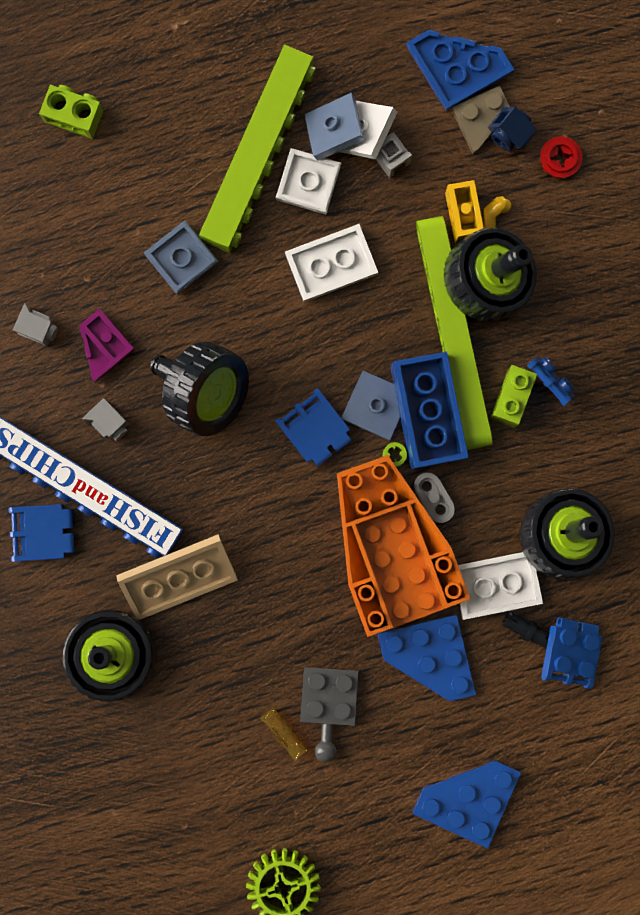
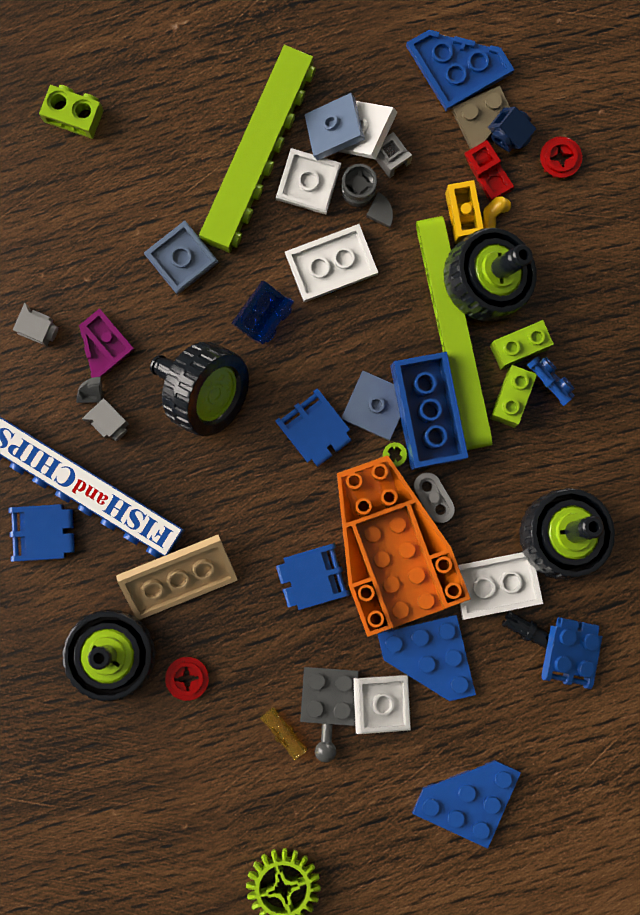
none -> dark grey tile [76,377,104,403]
none -> red gear [165,657,209,701]
none -> clear blue bracket [231,281,294,344]
none -> blue plate [276,543,350,610]
none -> dark grey wheel [342,164,377,208]
none -> white plate [353,675,411,734]
none -> dark grey tile [366,192,393,229]
none -> red slope [464,140,514,202]
none -> lime brick [490,320,554,370]

